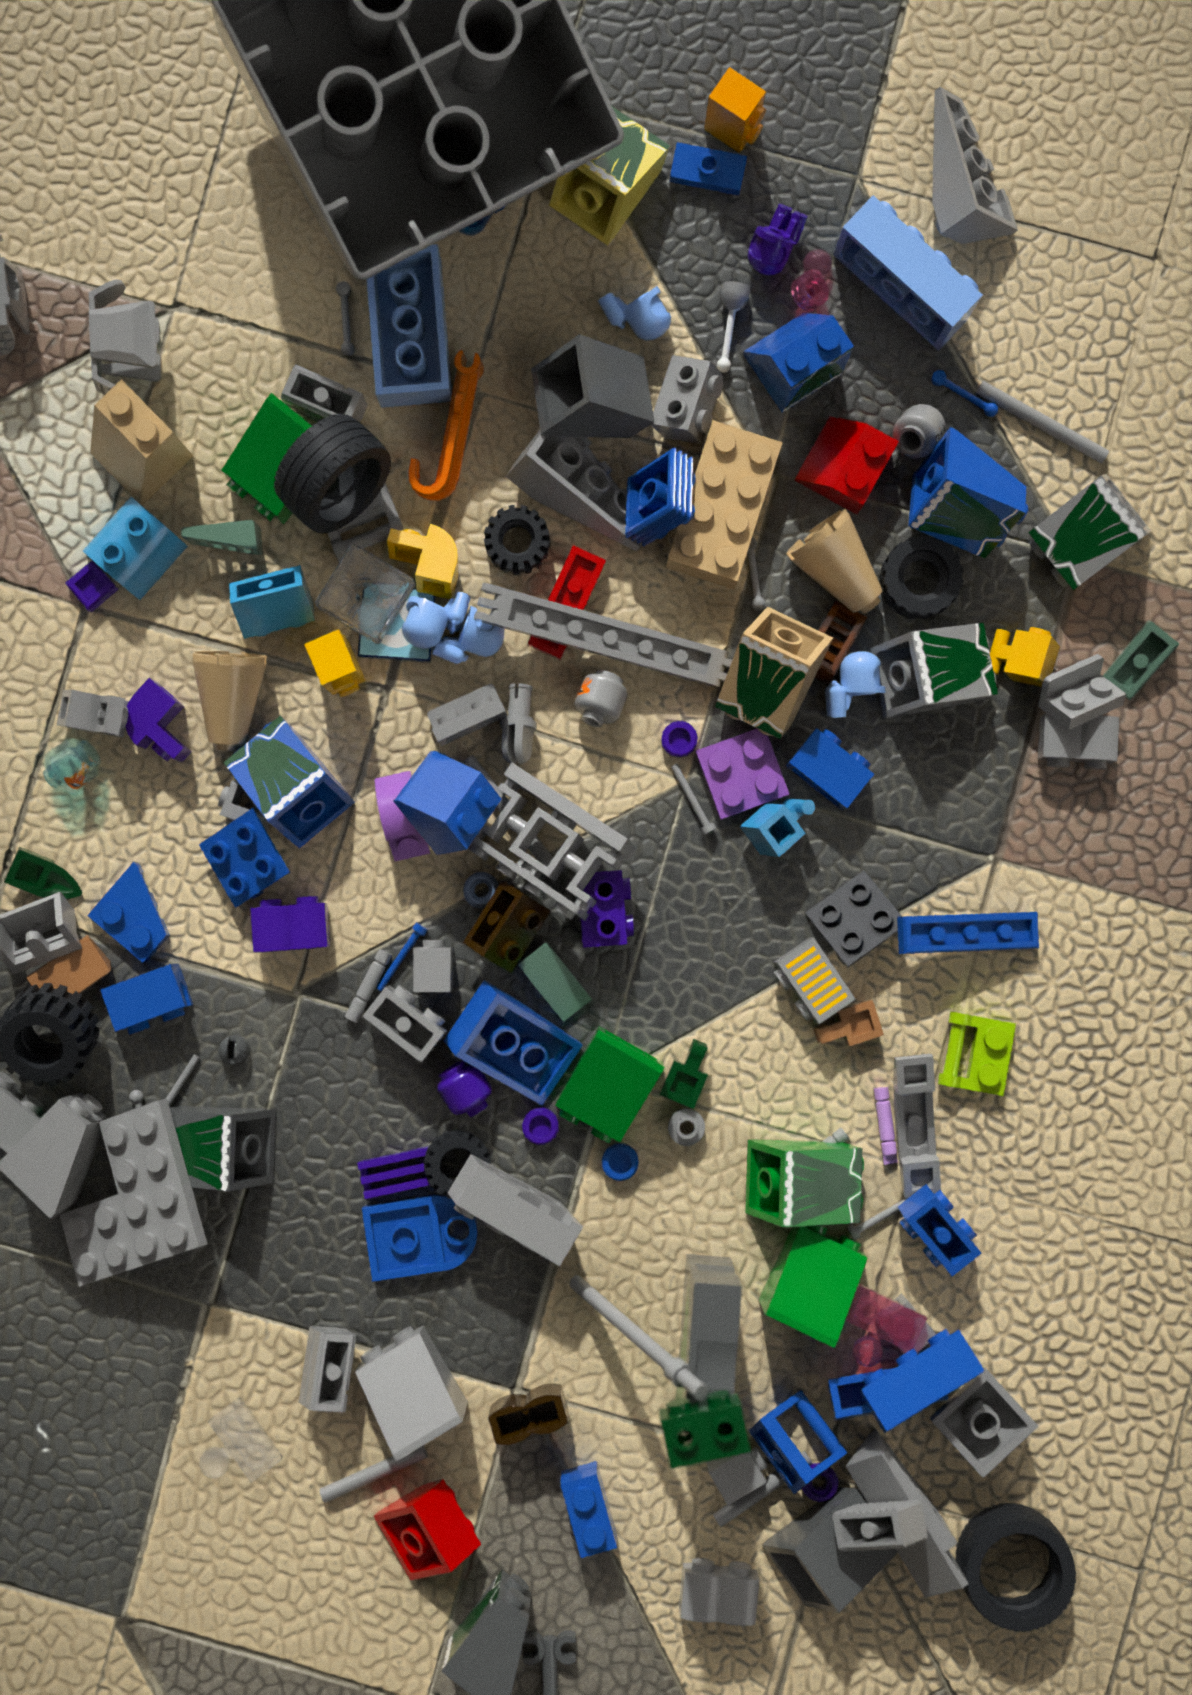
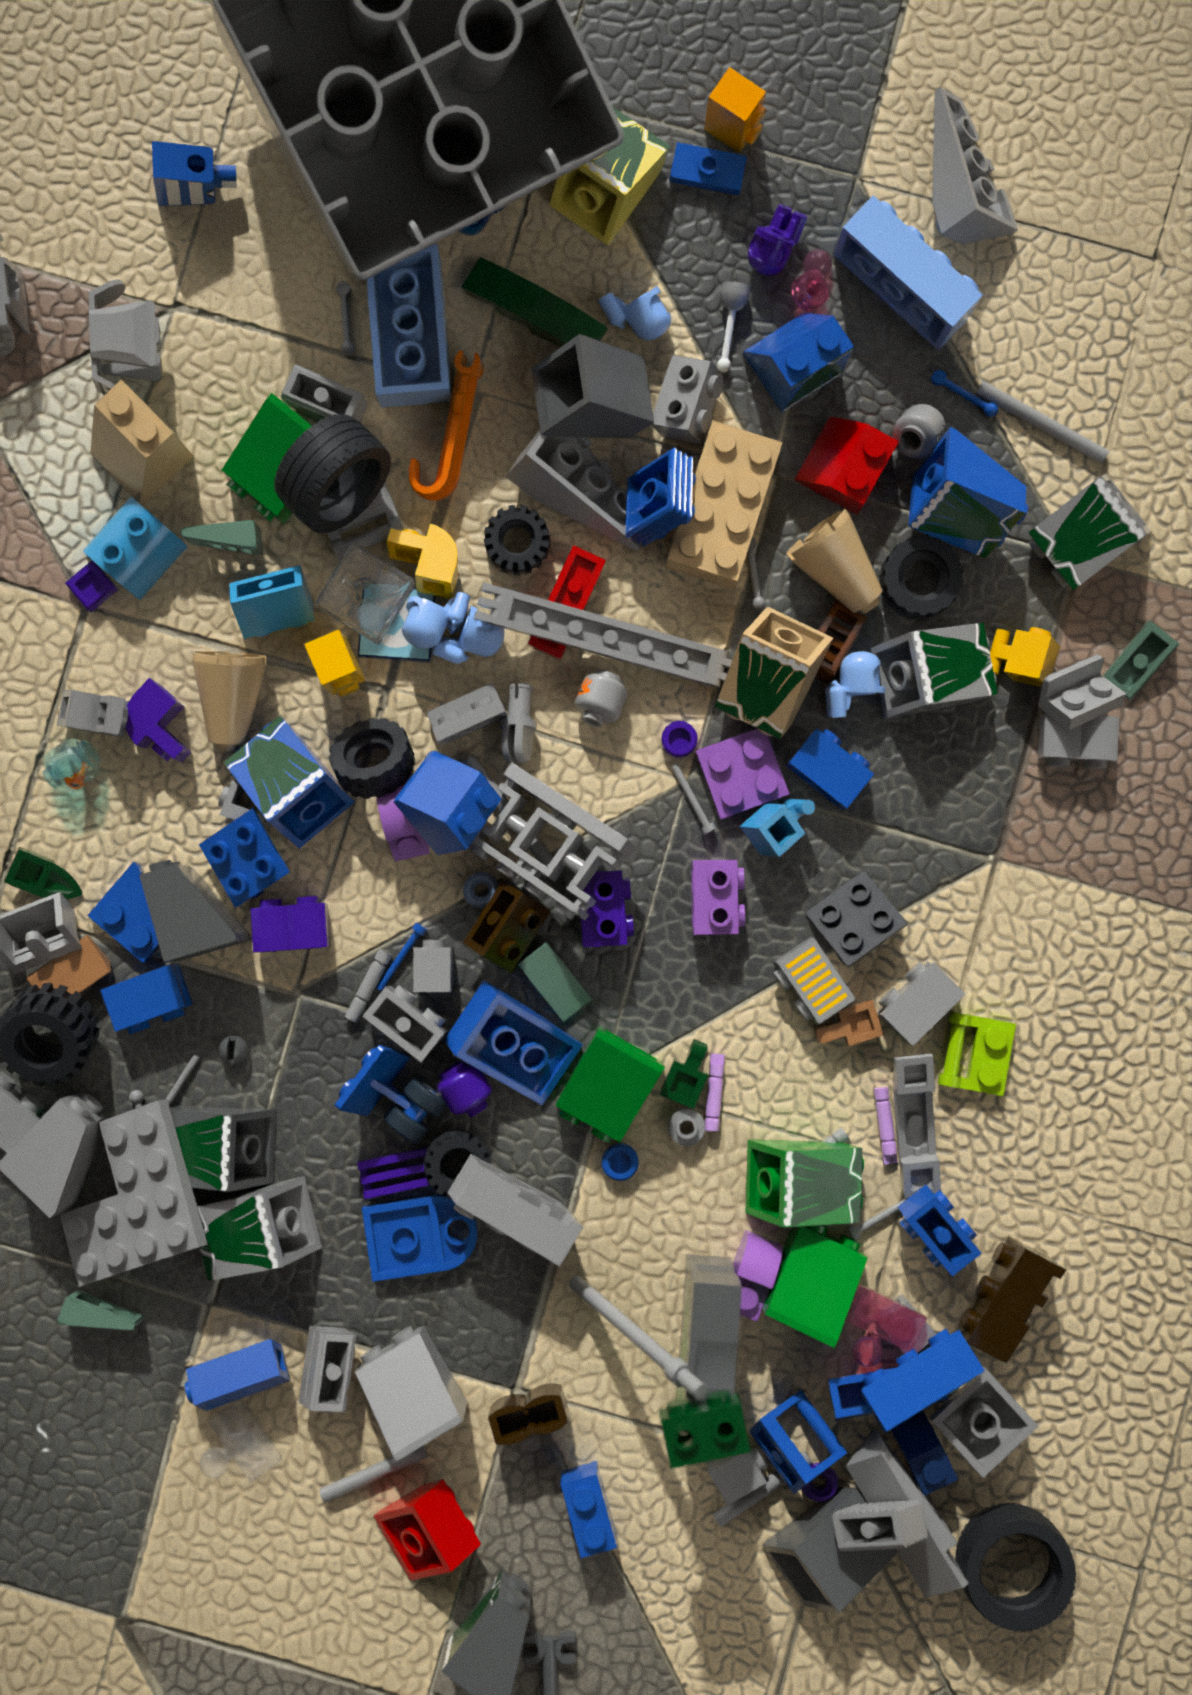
dark purple tile [522,1107,559,1145] -> none
light grey brick [679,1558,760,1626] -> none
blue tile [897,912,1039,954] -> none
none -> sand green slope [56,1290,145,1330]
none -> dark grey slope [139,860,251,962]
none -> blue torso [152,141,237,206]
none -> blue brick [185,1339,290,1411]
none -> light grey slope [197,1176,322,1281]
none -> black tyre [329,718,415,799]
none -> blue plate [335,1045,447,1143]
none -> dark green slope [461,257,608,347]
none -> medium lavender brick [691,860,745,935]
none -> lavender wheel [705,1053,725,1131]
none -> medium lavender brick [733,1230,782,1321]
none -> light grey brick [877,962,965,1046]
none -> dark blue slope [891,1410,958,1496]
none -> dark brown wedge [959,1236,1066,1364]

